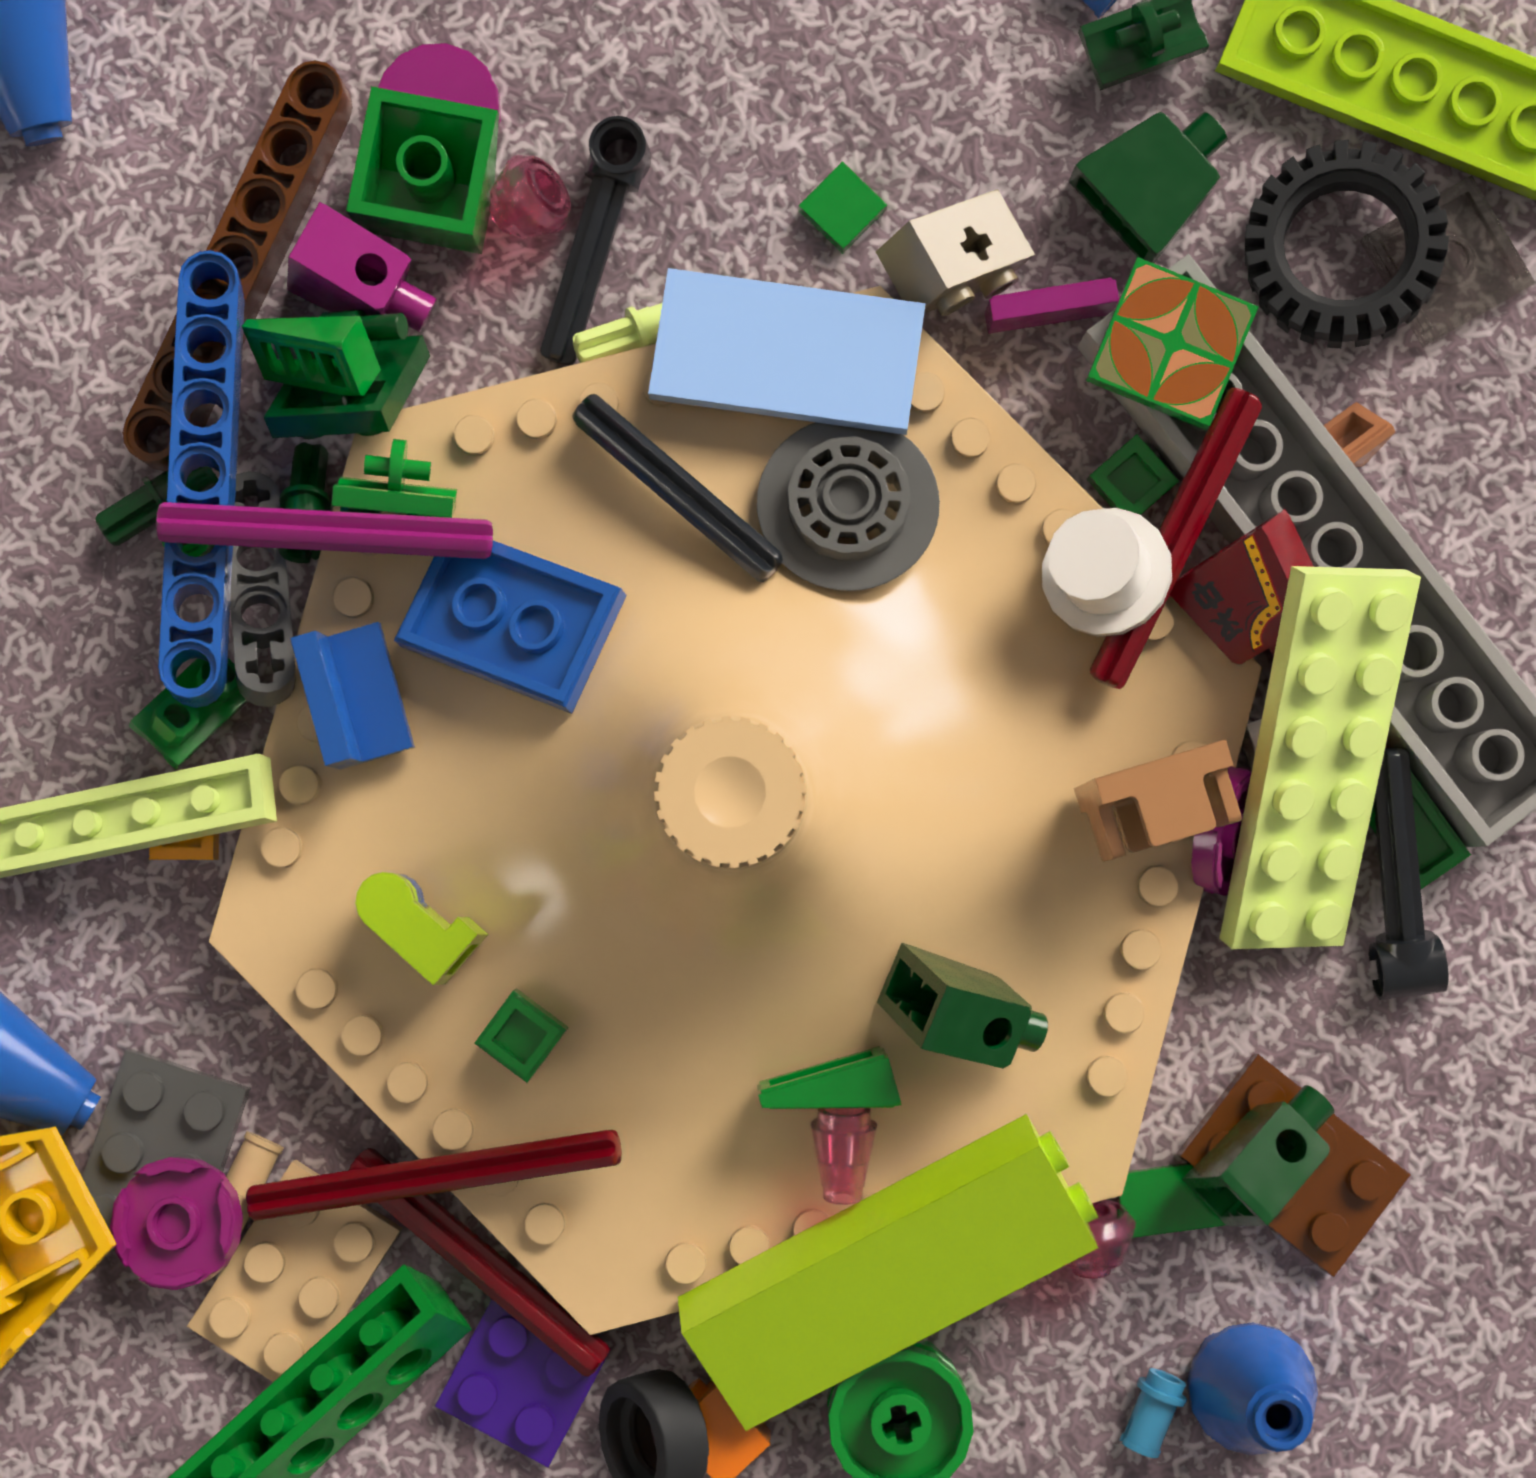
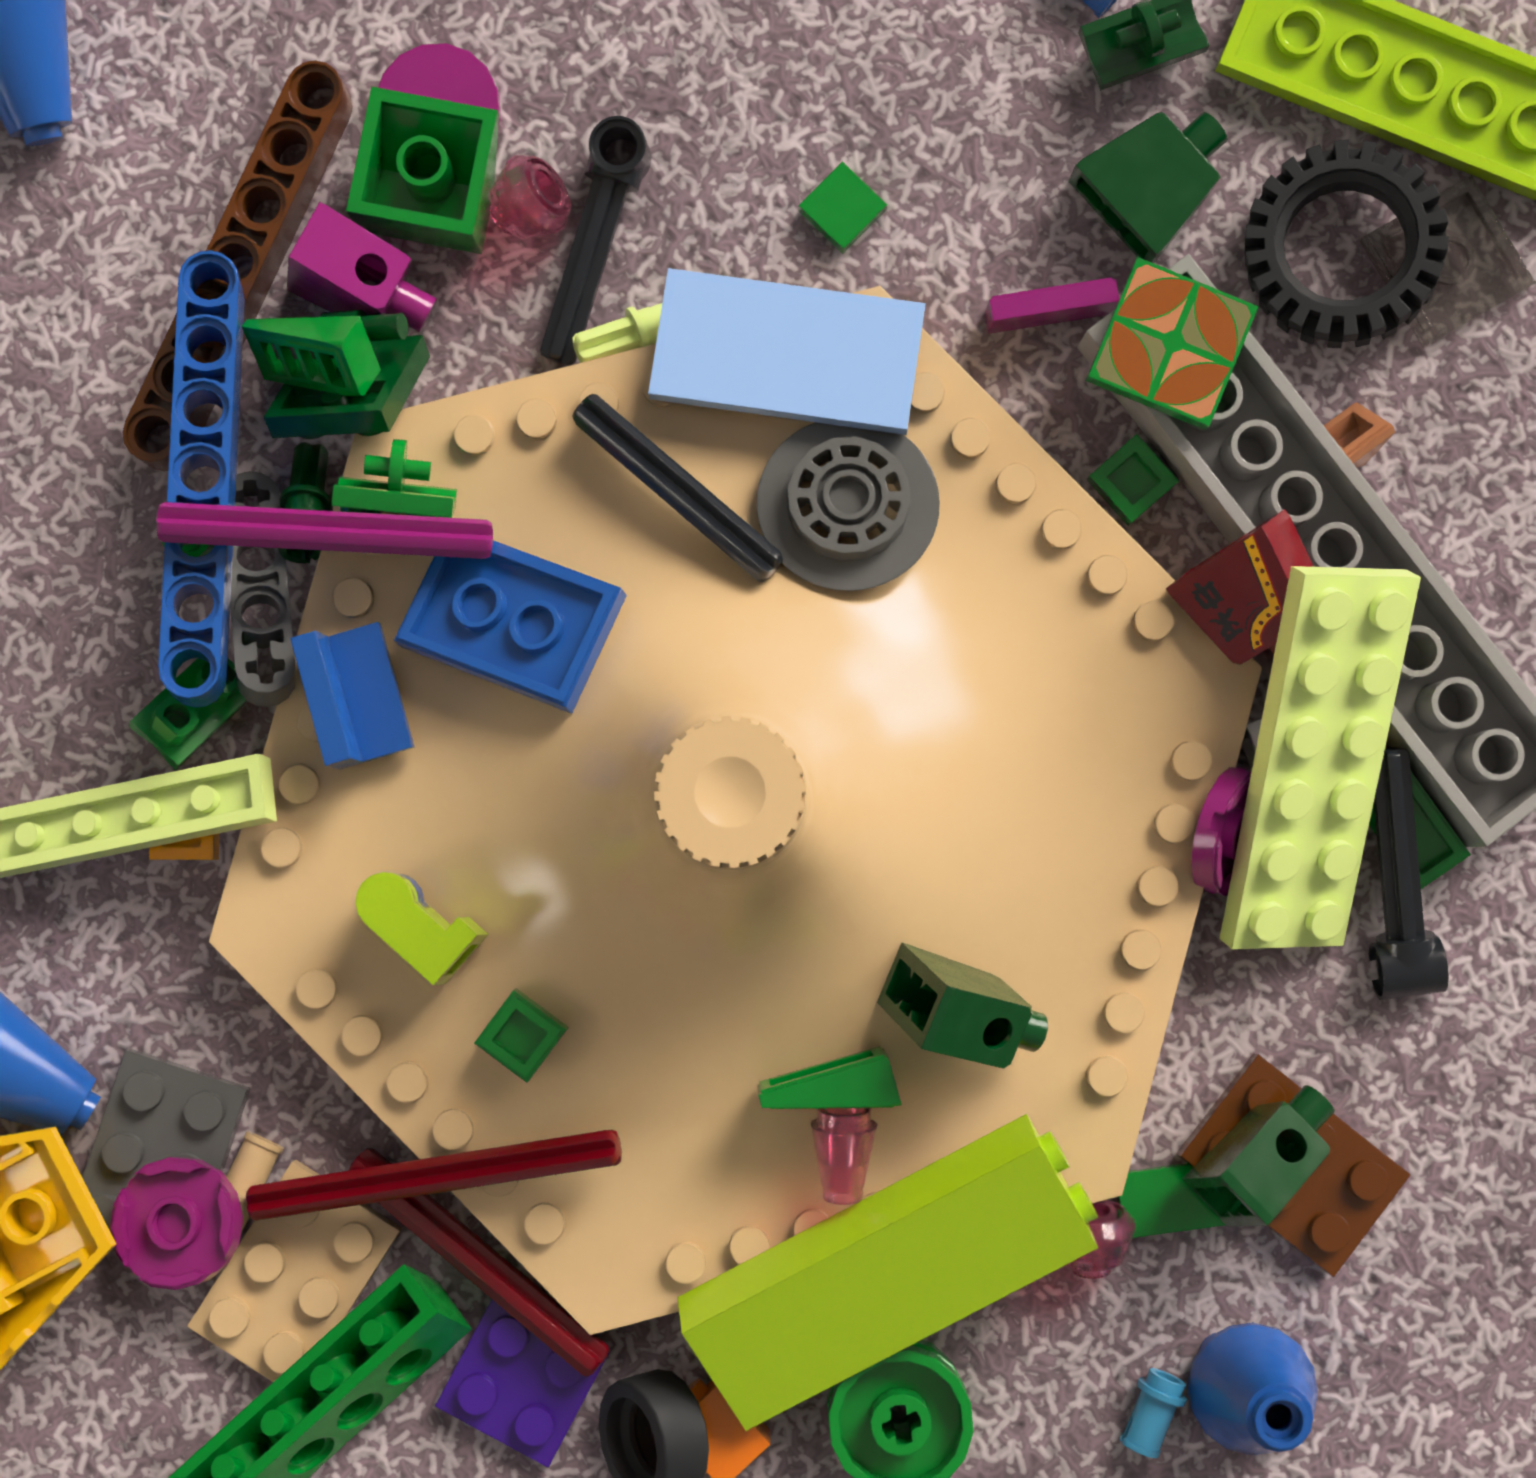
dark green axle [95,466,219,546] -> none
brick [876,189,1035,316] -> none
white piece [1042,508,1172,637] -> none
medium nougat panel [1074,739,1242,862] -> none
dark red axle [1090,387,1262,689] -> none

